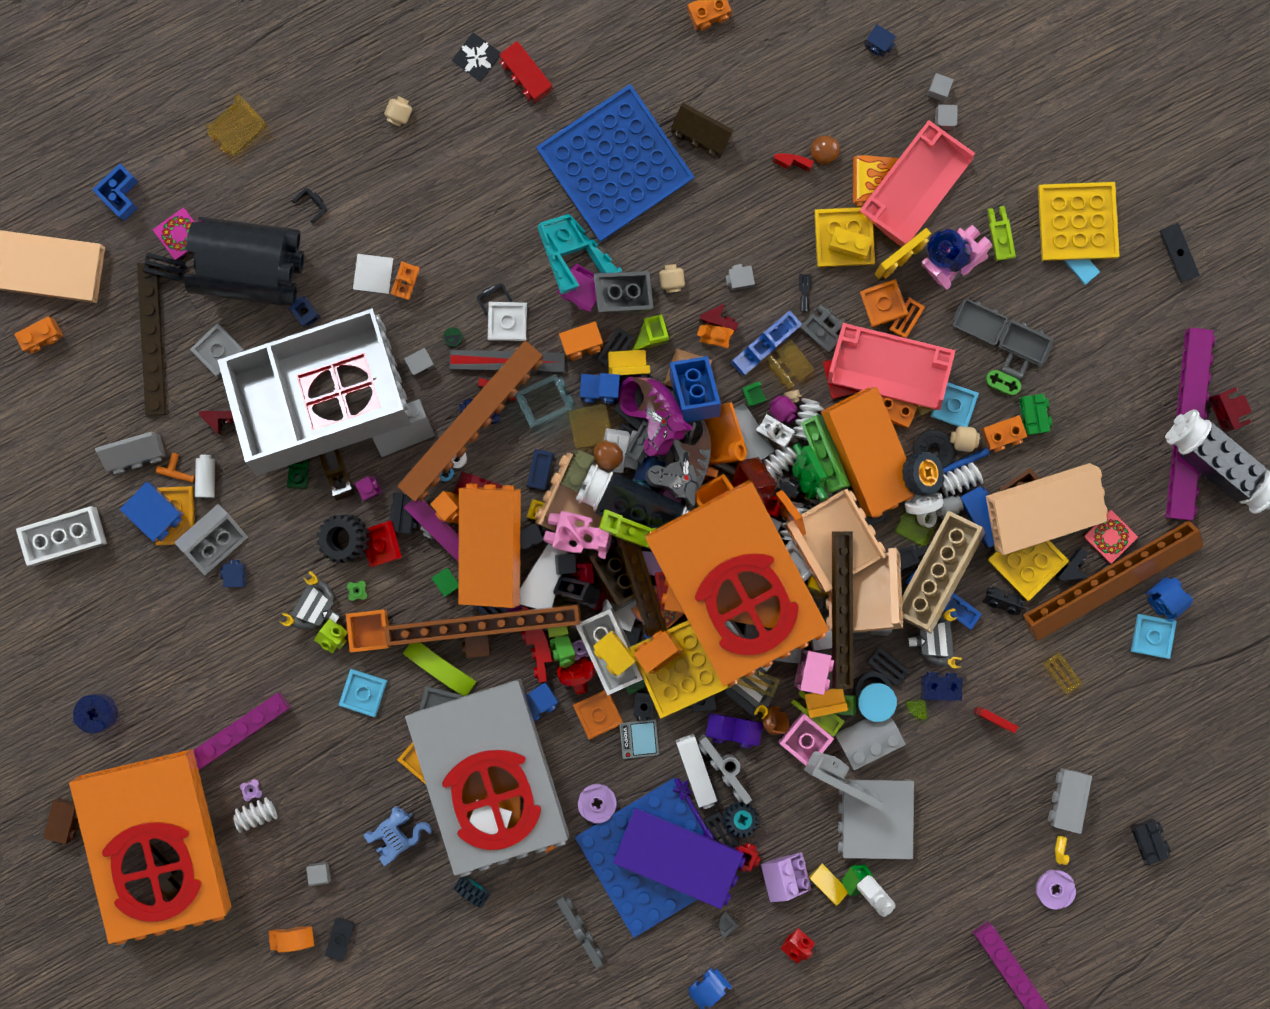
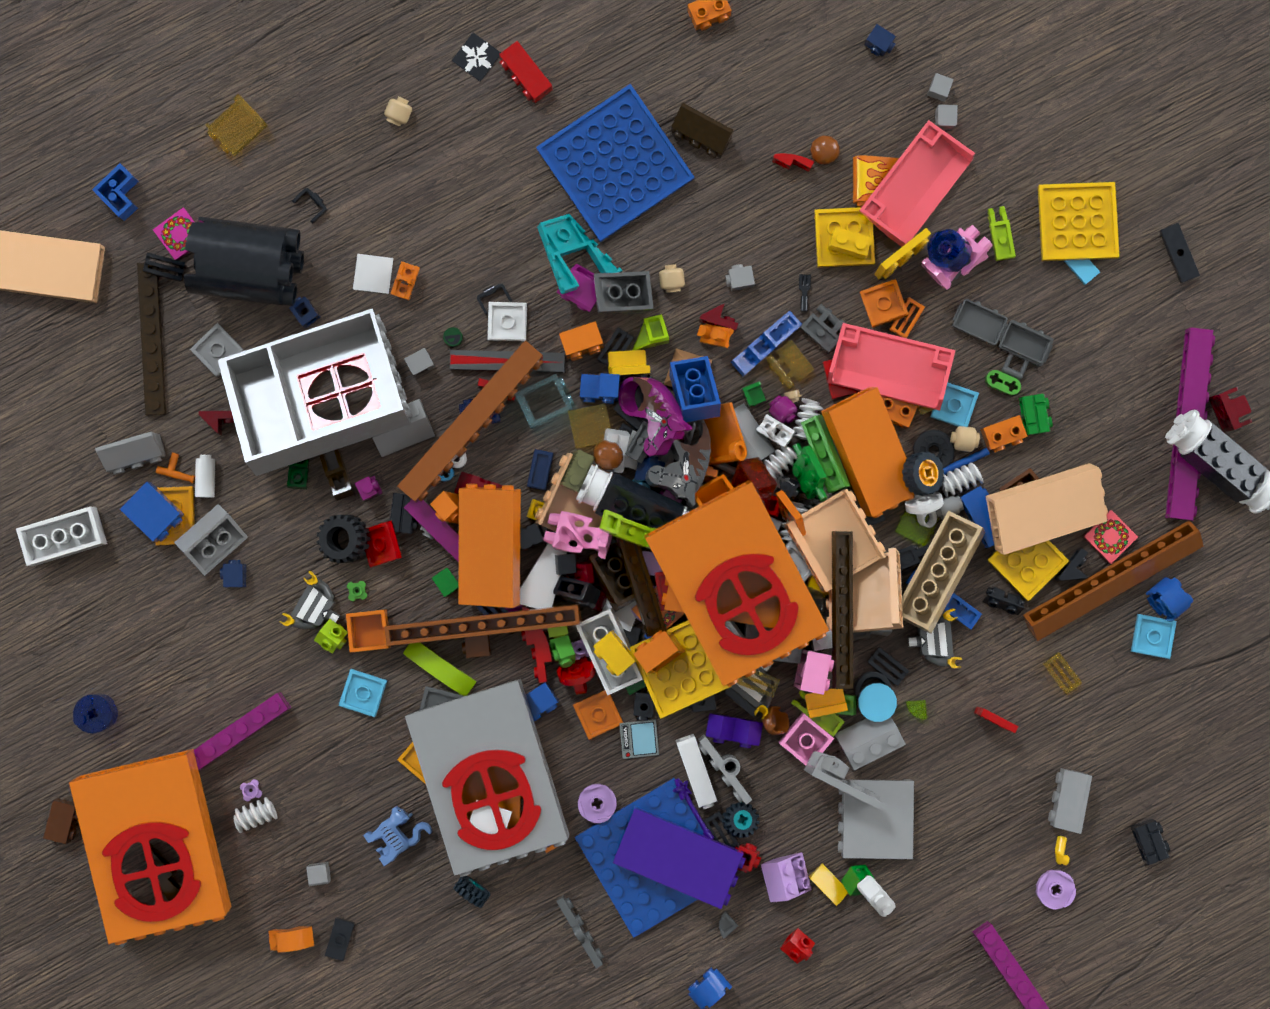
orange brick [14,316,63,354] -> none
clear blue brick [921,672,963,701] -> none

